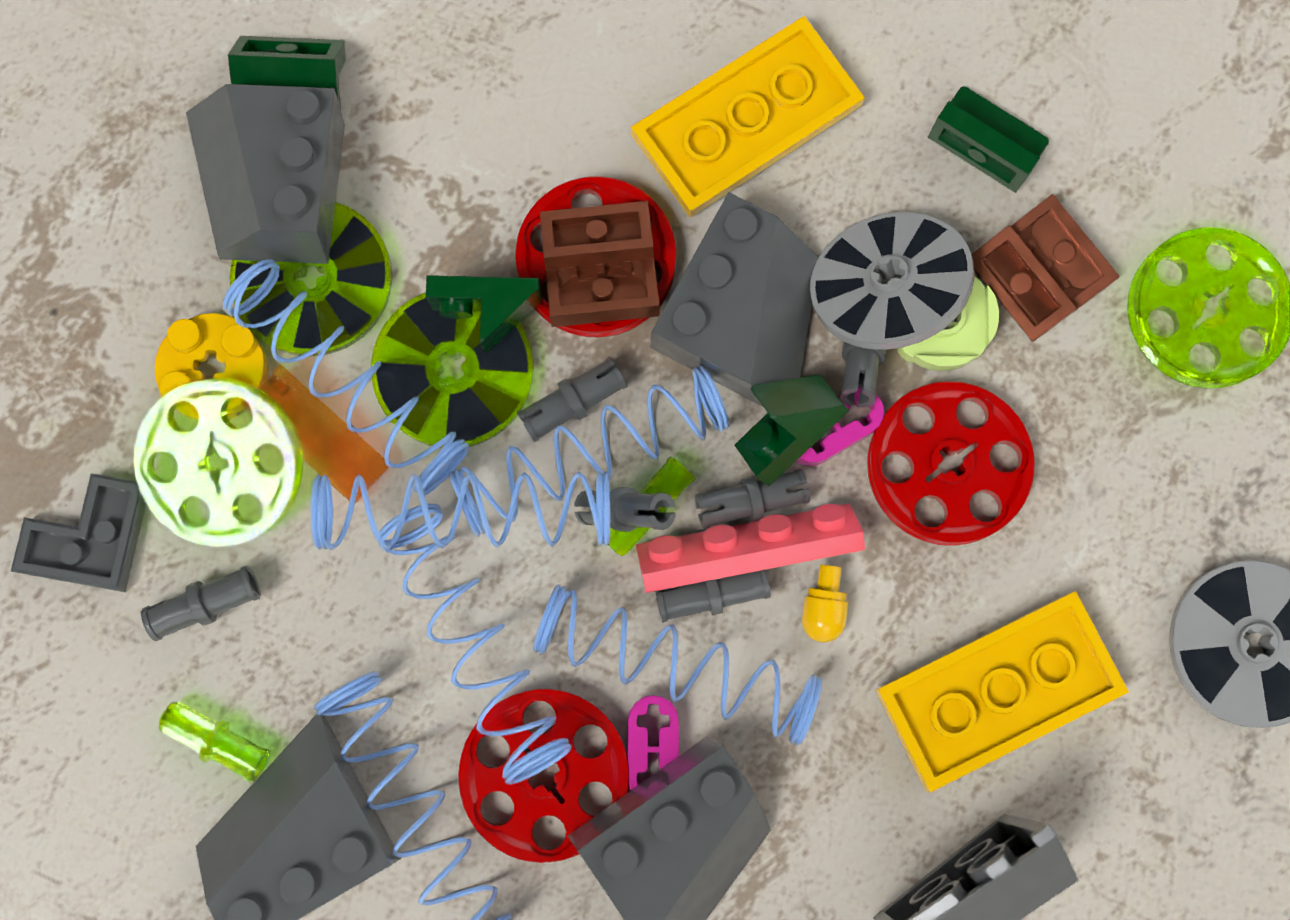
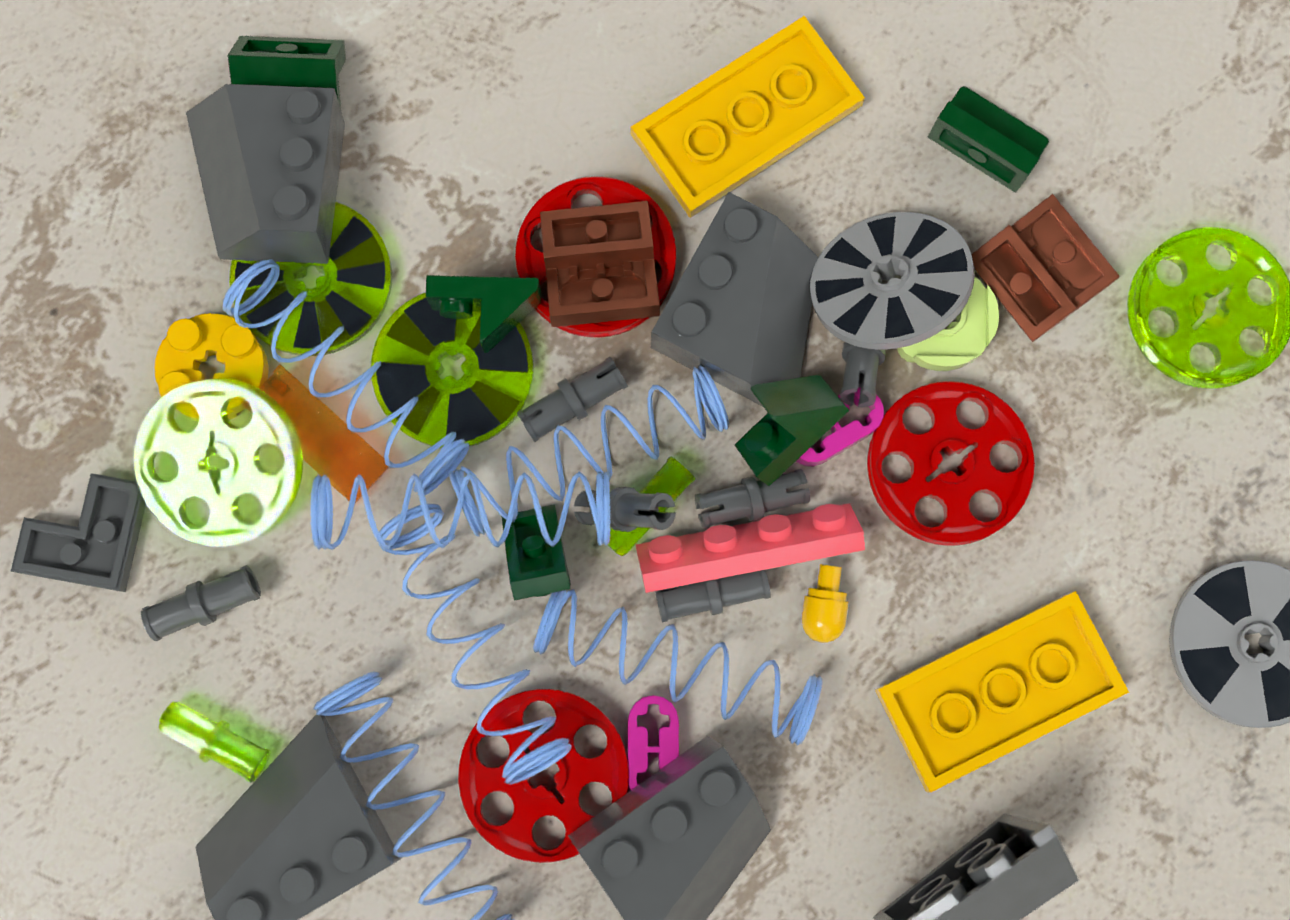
none -> dark green slope [501,504,571,600]

